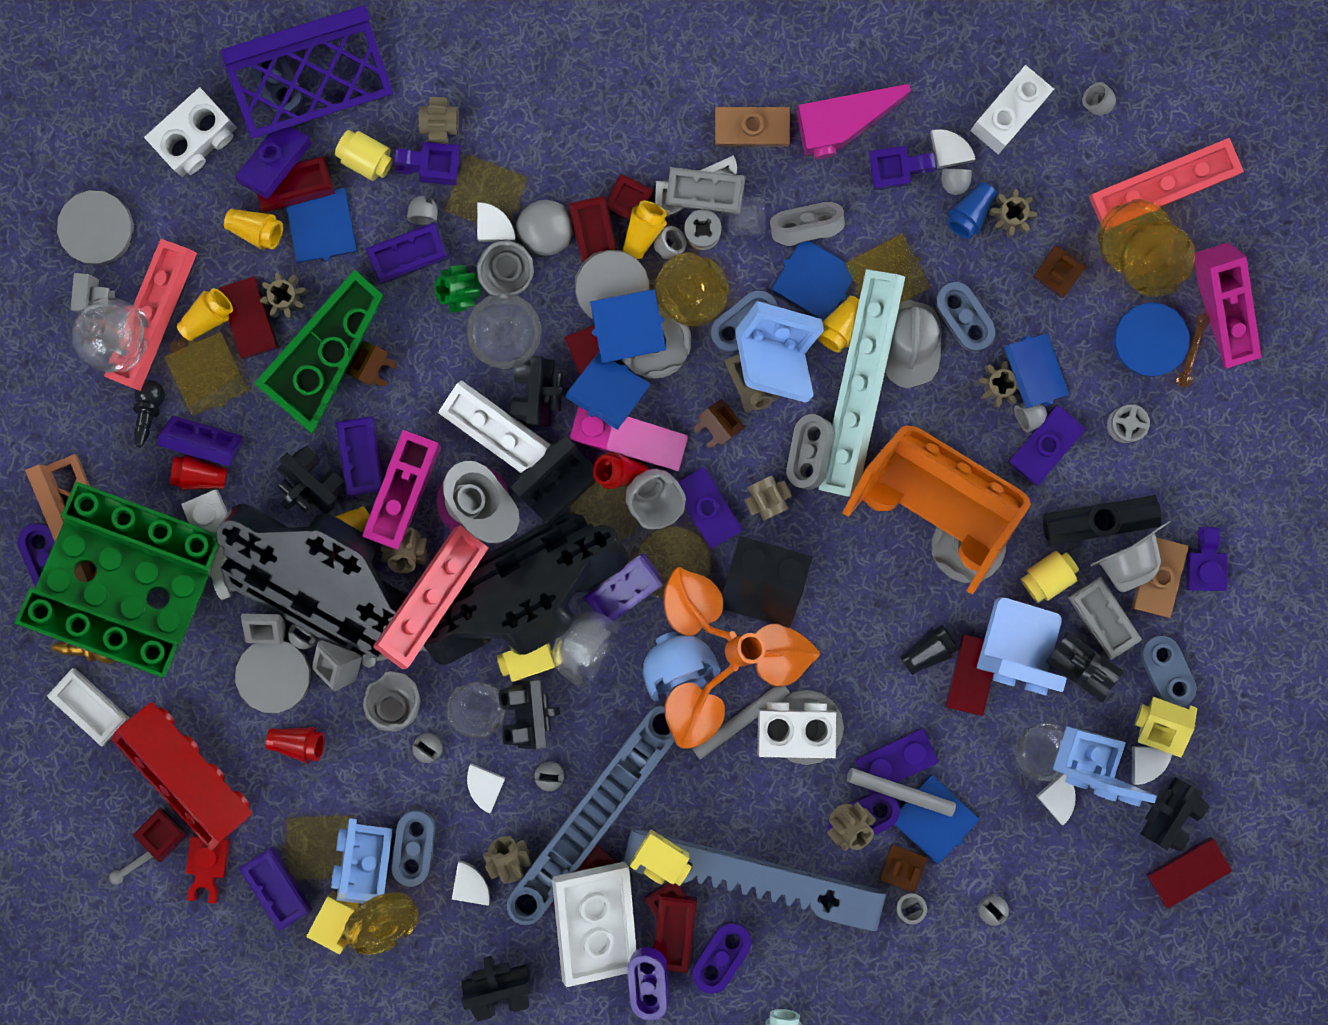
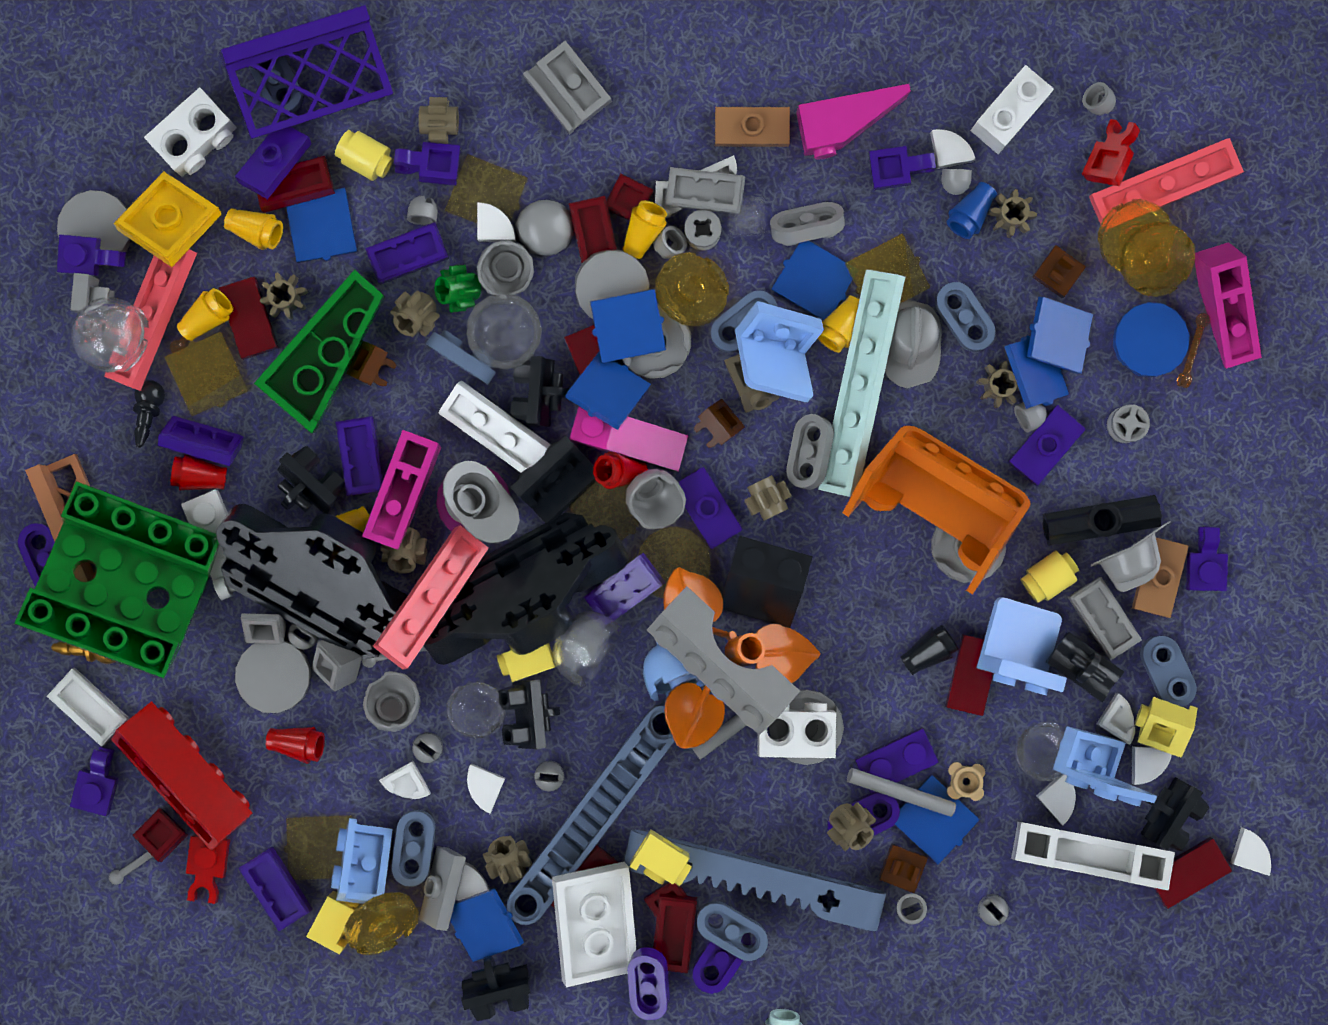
none -> dark purple plate [57,234,126,276]
none -> dark purple plate [70,746,119,816]
none -> yellow tile [113,171,222,267]
none -> white tile [379,761,431,799]
none -> dark tan gear [390,291,440,337]
none -> light grey plate [419,846,466,931]
none -> sand blue plate [426,330,496,385]
none -> blue piece [450,888,524,962]
none -> light grey plate [523,41,612,135]
none -> light grey arch [647,586,800,735]
none -> sand blue plate [697,901,768,961]
none -> tan plate [947,762,985,801]
none -> white arch [1011,822,1175,890]
none -> piece [1027,297,1093,374]
none -> red plate [1082,119,1140,187]
none -> white tile [1096,693,1135,745]
none -> white tile [1230,827,1271,876]

